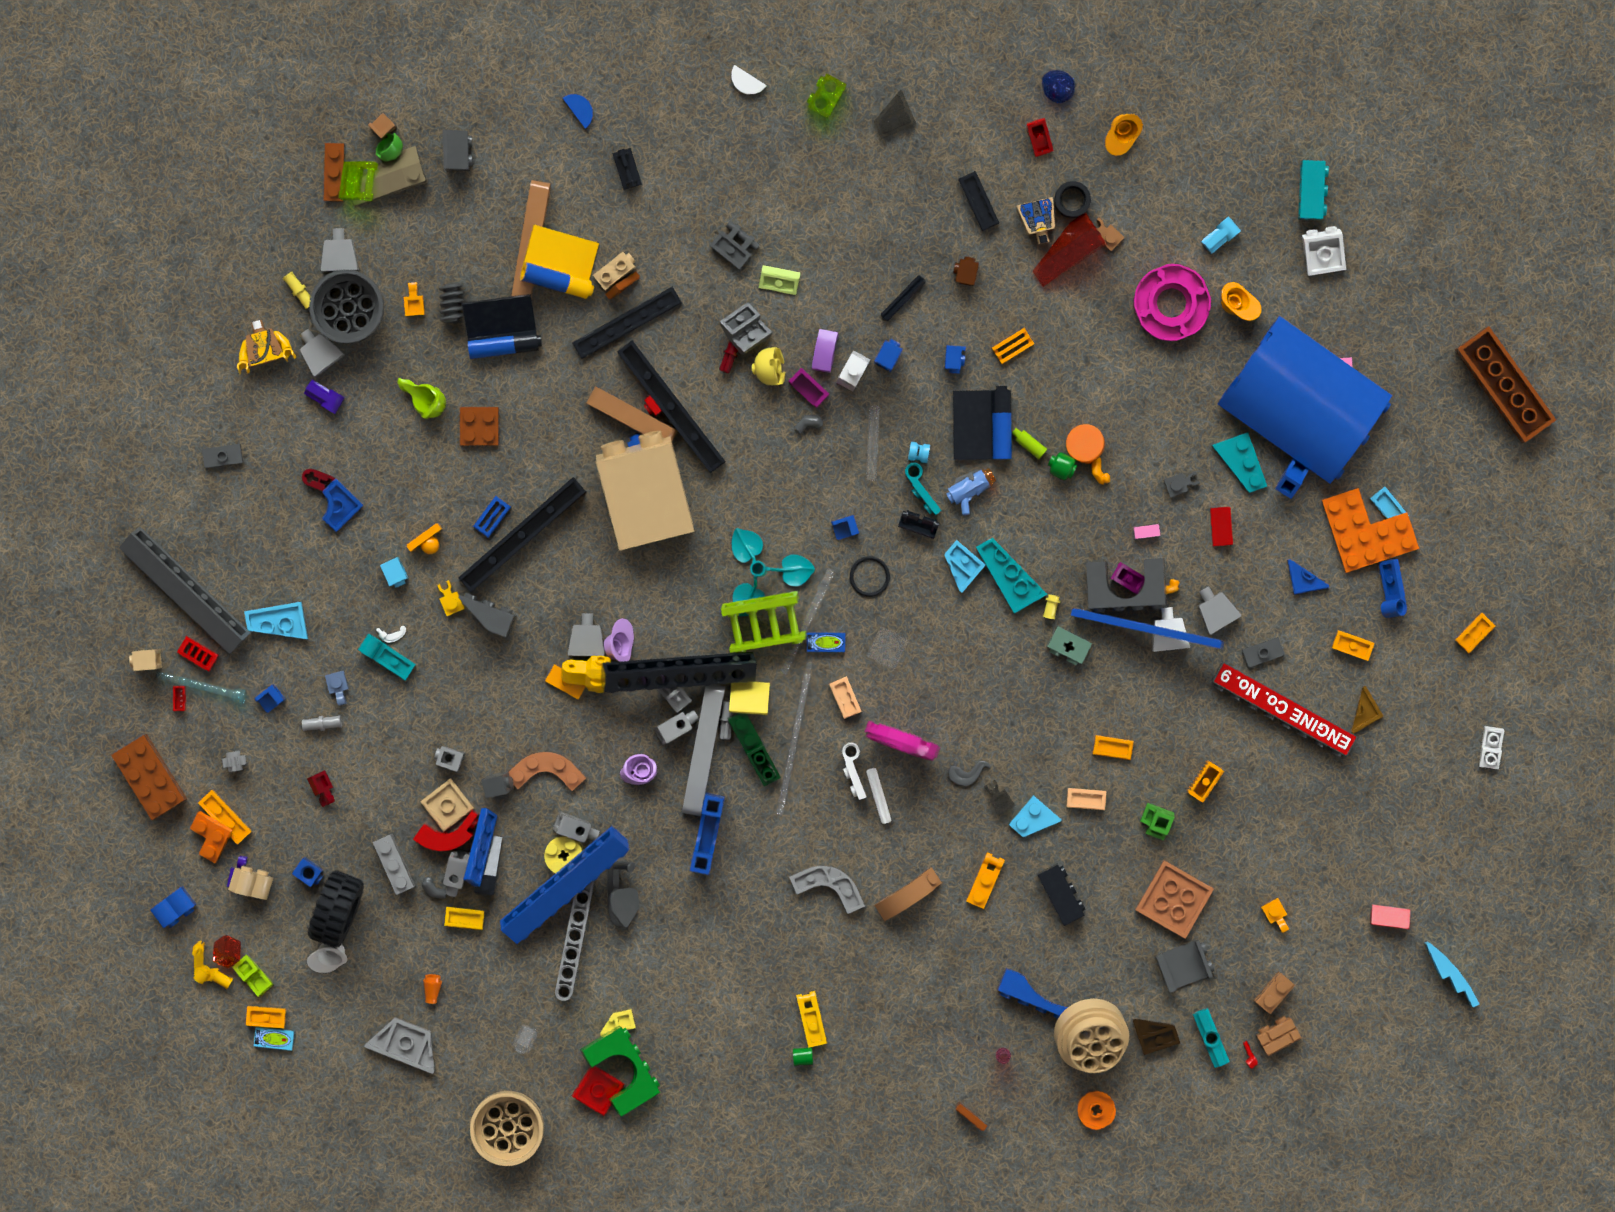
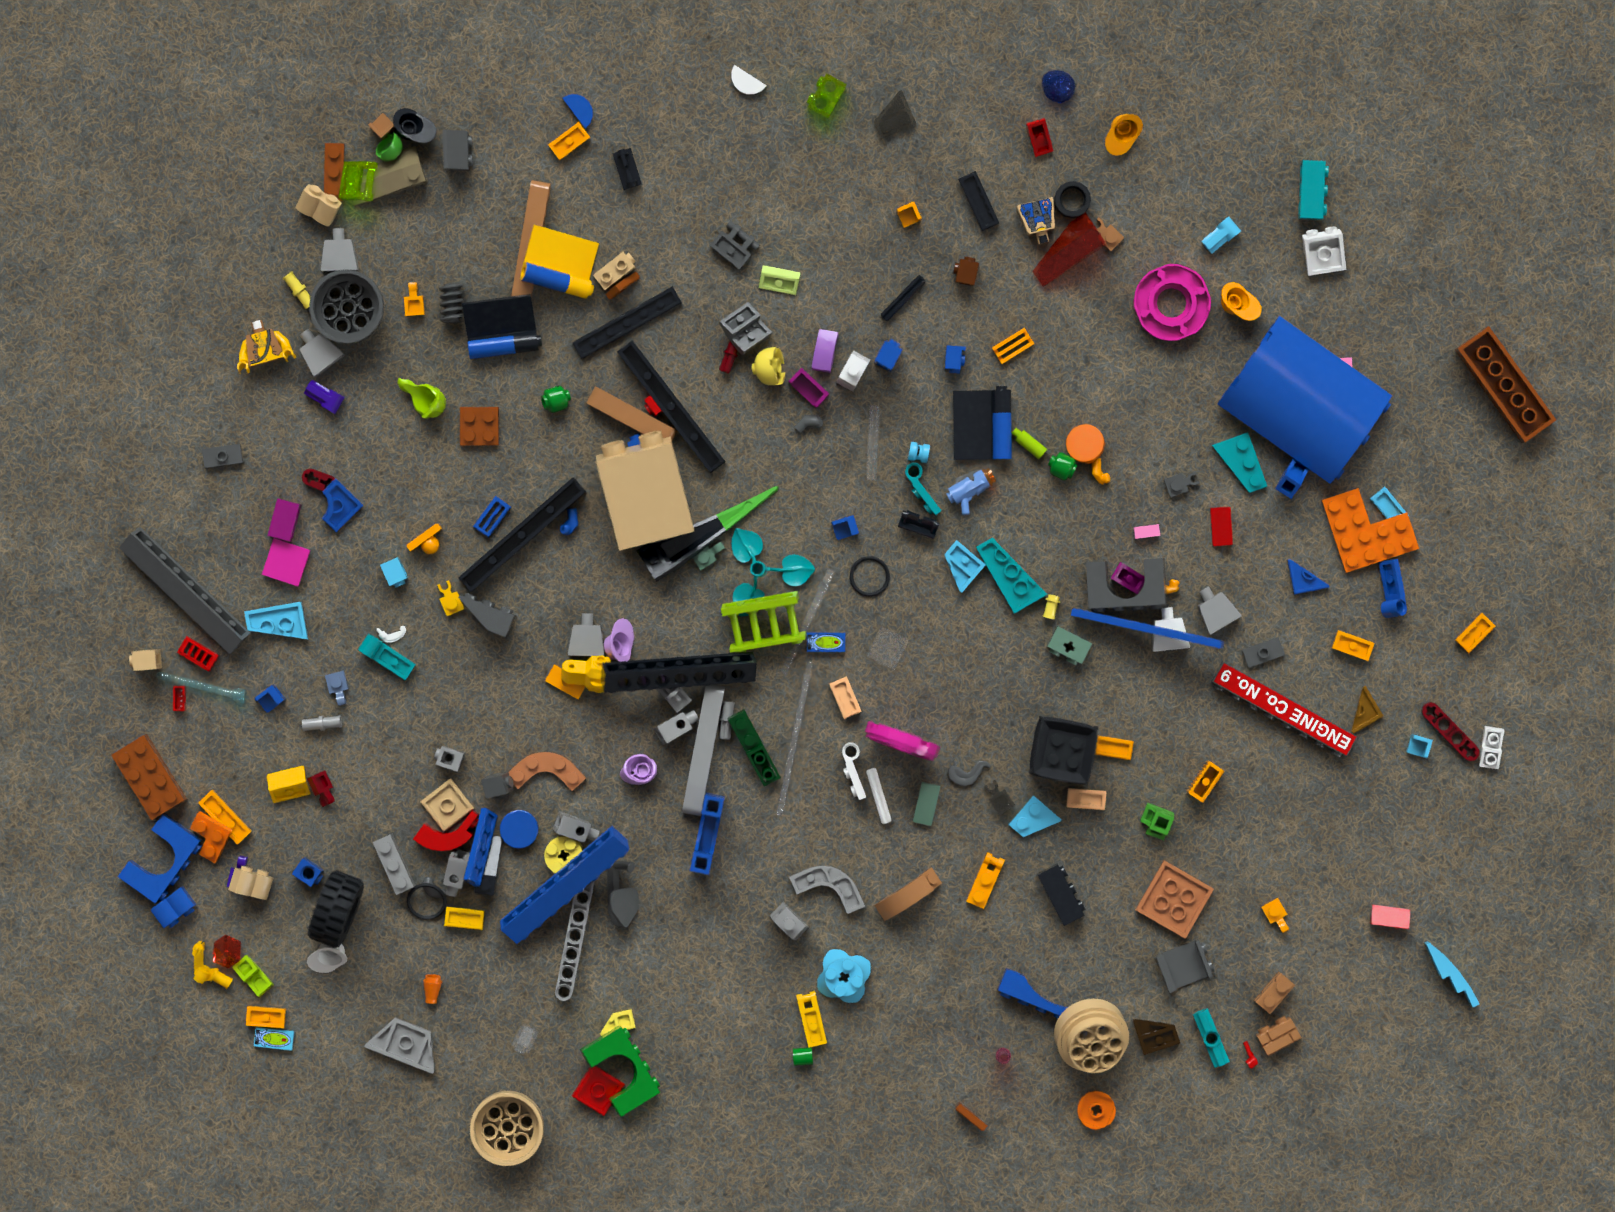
light grey gear [222,751,246,772] -> none
light yellow piece [729,682,770,715] -> none
none -> blue arch [118,813,202,903]
none -> dark pink tile [262,538,311,587]
none -> magenta panel [267,498,301,542]
none -> yellow panel [267,766,311,803]
none -> tan brick [295,184,342,226]
none -> black piece [393,108,437,143]
none -> black tyre [406,883,447,920]
none -> blue tile [500,810,539,848]
none -> green head [541,385,571,413]
none -> light orange plate [548,122,590,160]
none -> blue arm [560,508,579,535]
none -> black plate [636,486,779,582]
none -> sand green plate [693,542,725,570]
none -> light grey torso [770,902,809,941]
none -> medium azure brick [817,949,871,1003]
none -> light orange panel [896,201,922,228]
none -> sand green slope [913,782,940,826]
none -> black piece [1029,716,1099,785]
none -> medium azure panel [1406,734,1433,758]
none -> dark red beam [1421,702,1480,761]

